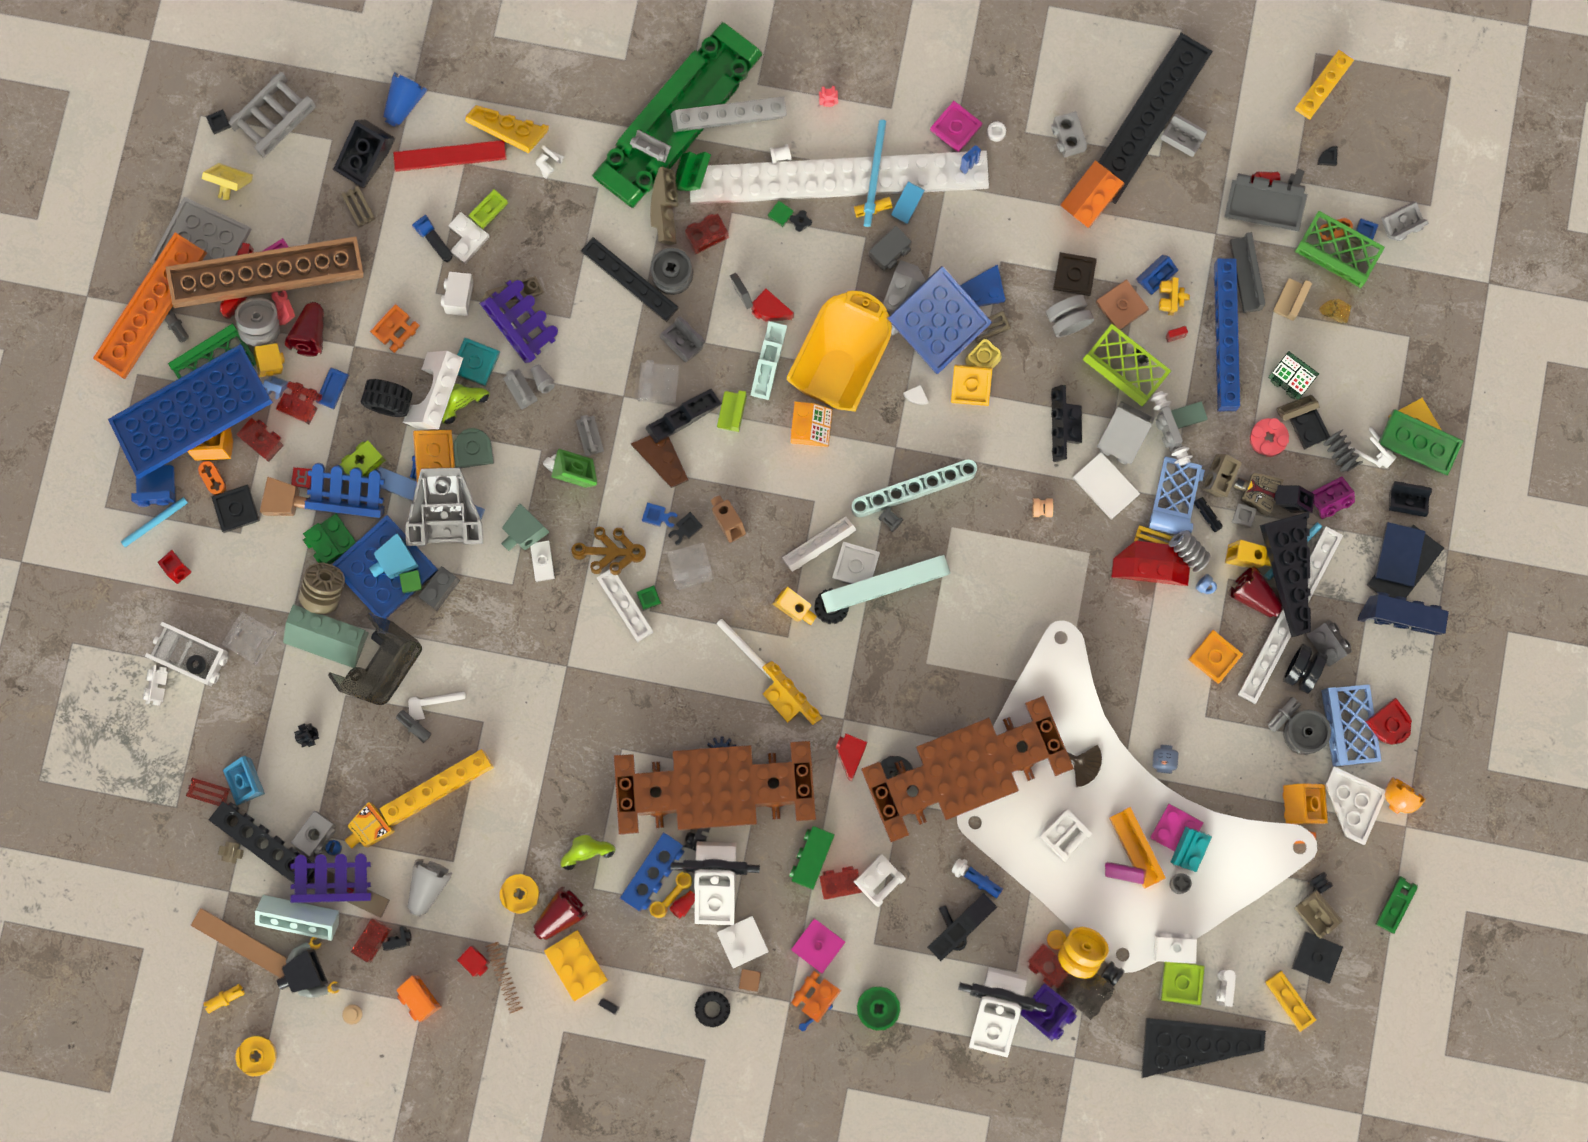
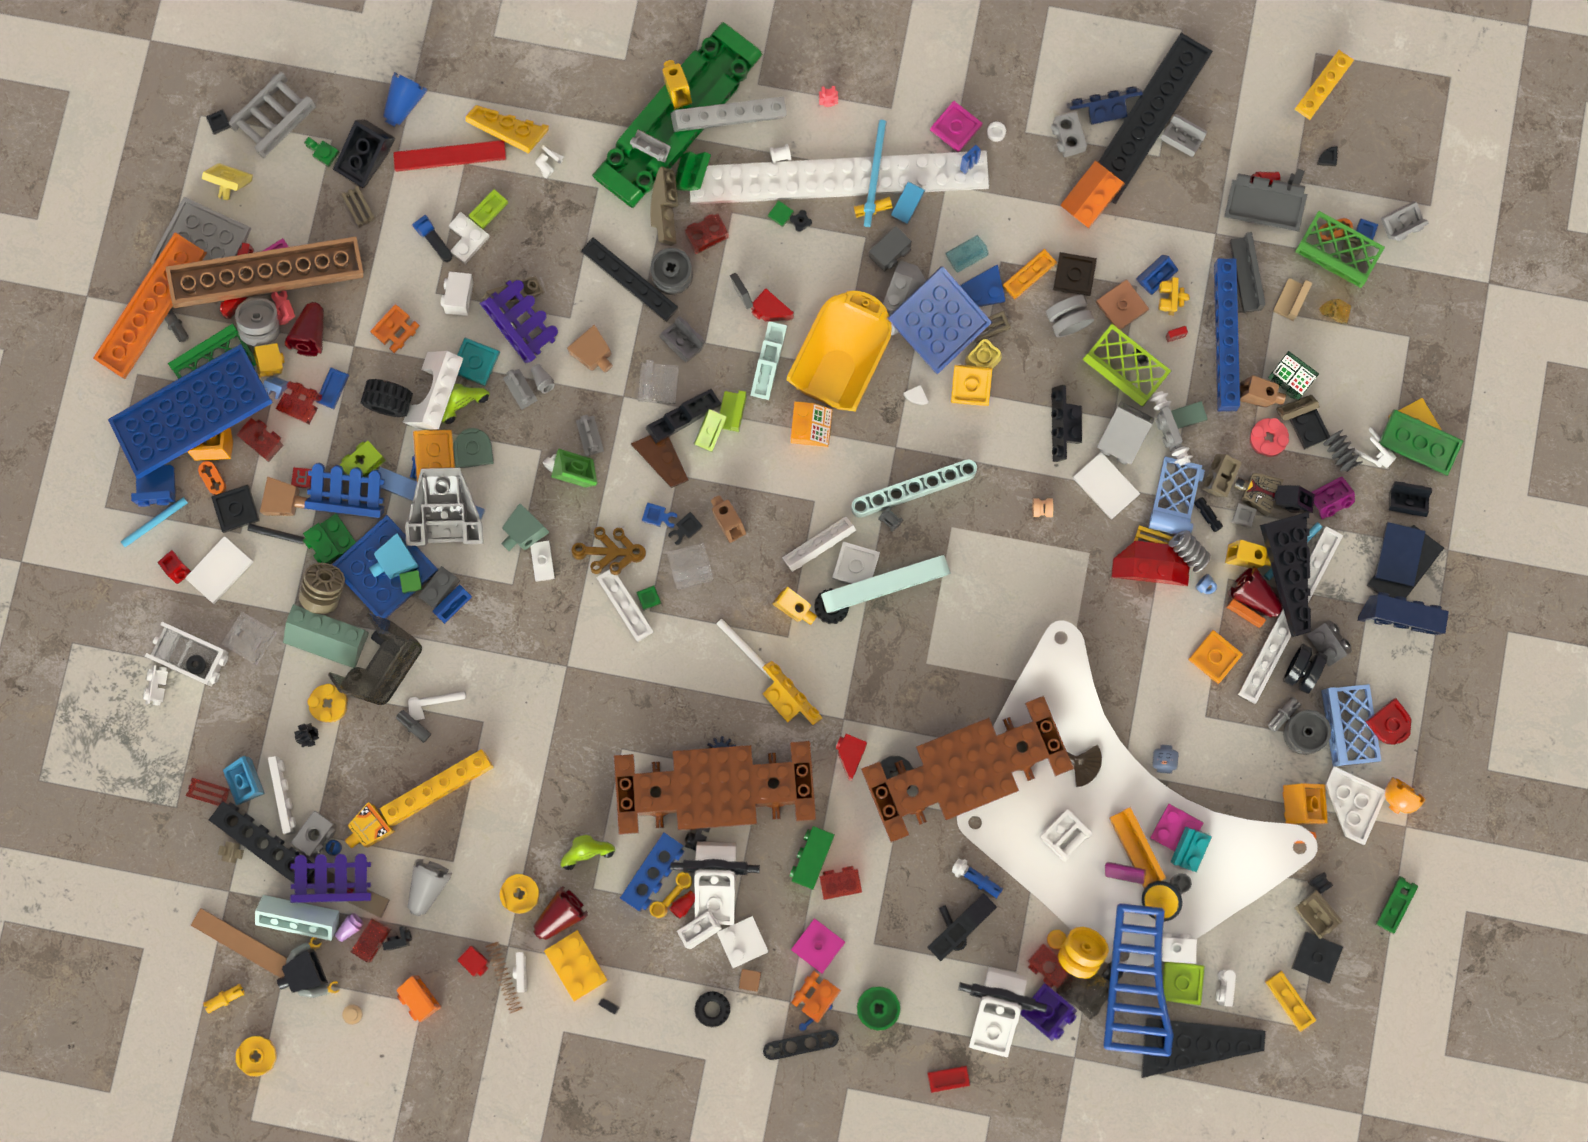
white plate [853,854,906,907] -> none
none -> white tile [185,536,253,604]
none -> black bar [247,524,305,544]
none -> white plate [268,756,296,835]
none -> green plate [304,137,339,167]
none -> yellow plate [307,684,348,723]
none -> lavender cone [334,913,364,942]
none -> blue tile [432,584,472,624]
none -> white plate [513,952,527,992]
none -> medium nougat torso [567,325,613,373]
none -> yellow torso [662,60,692,109]
none -> white slope [677,910,722,949]
none -> plate [694,409,727,452]
none -> black beam [763,1030,839,1060]
none -> red tile [927,1066,970,1093]
none -> clear light blue slope [945,235,989,272]
none -> light orange tile [1002,249,1057,300]
none -> dark blue bracket [1067,86,1143,125]
none -> blue bar [1104,903,1173,1057]
none -> yellow wheel [1142,881,1182,921]
none -> orange tile [1226,599,1266,628]
none -> medium nougat torso [1240,375,1286,407]

